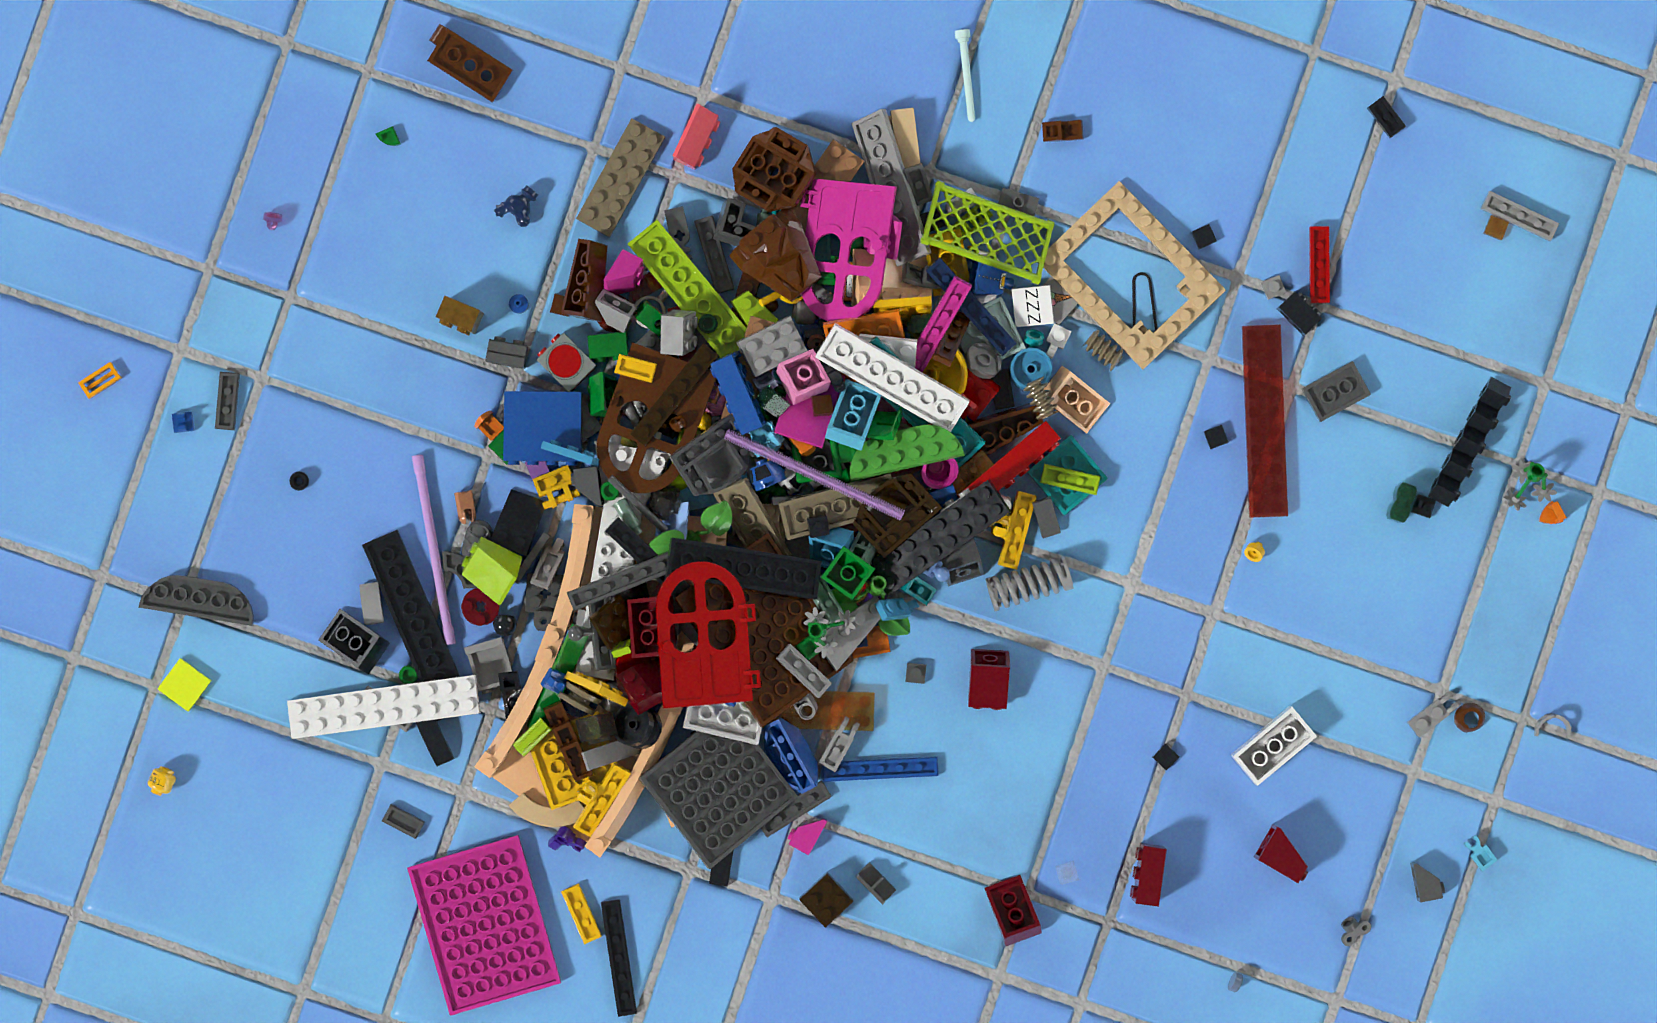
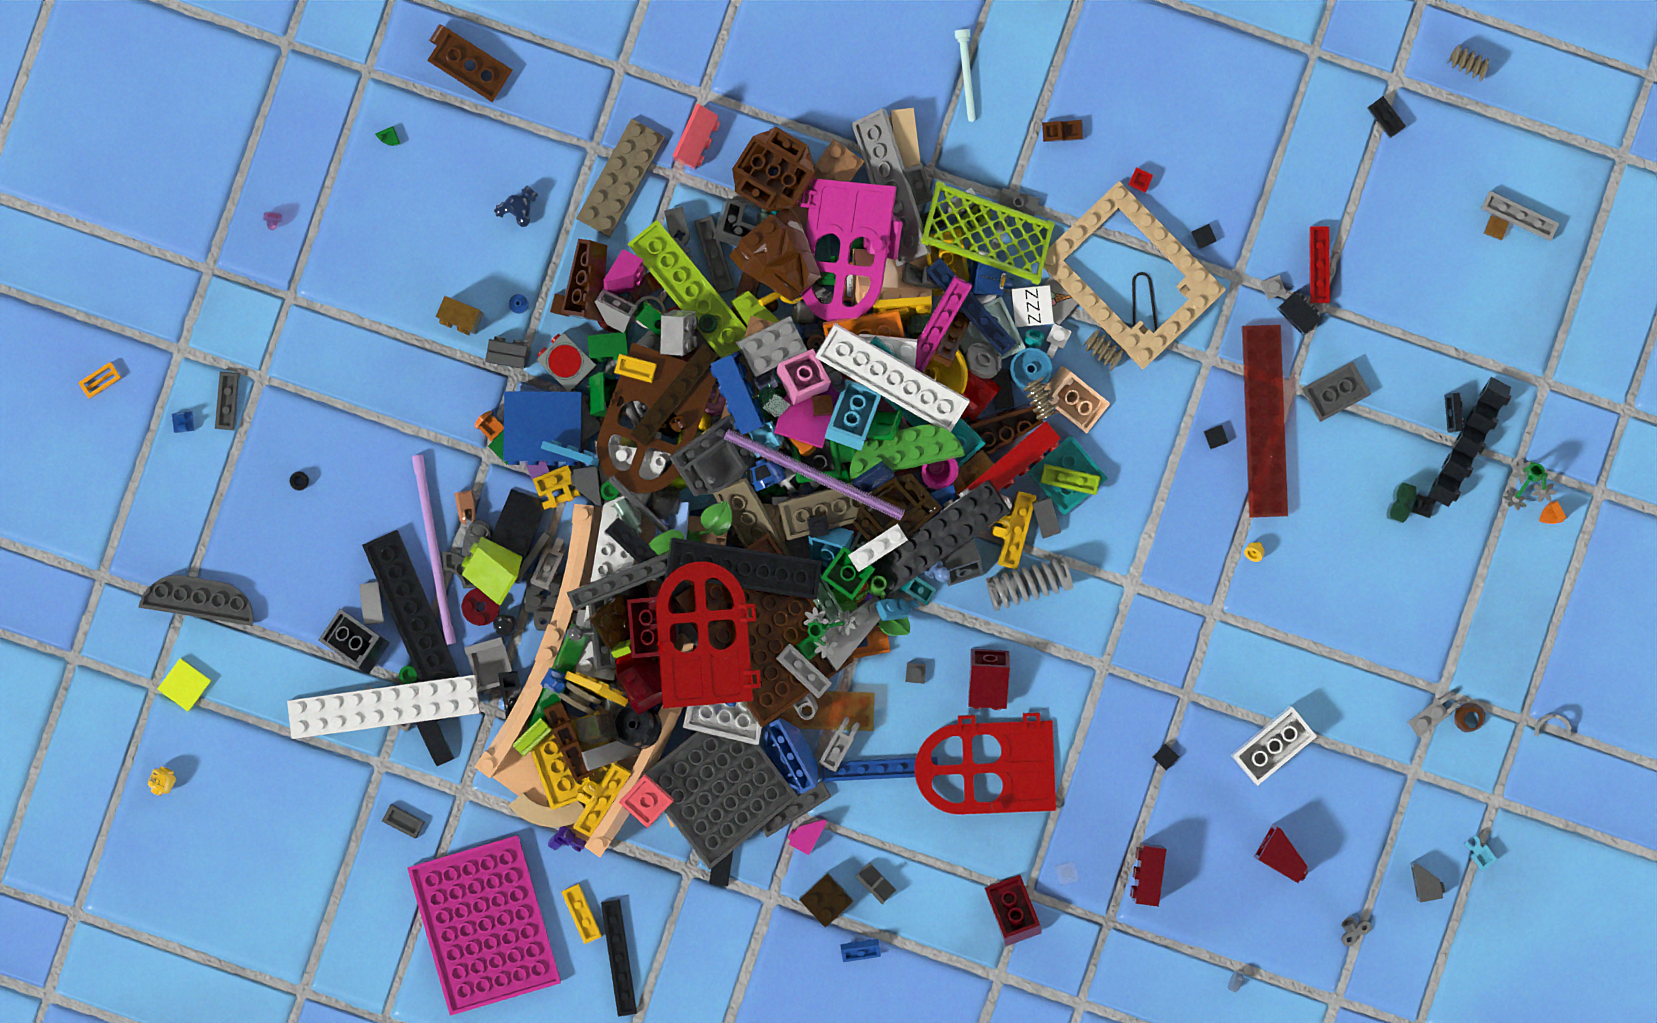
none -> coral tile [619,773,674,828]
none -> blue plate [840,939,881,962]
none -> white plate [848,524,908,572]
none -> dark blue tile [852,461,894,494]
none -> red door [914,712,1056,815]
none -> red plate [1128,167,1154,193]
none -> black plate [1444,393,1464,433]
none -> dark tan piece [1447,44,1490,82]

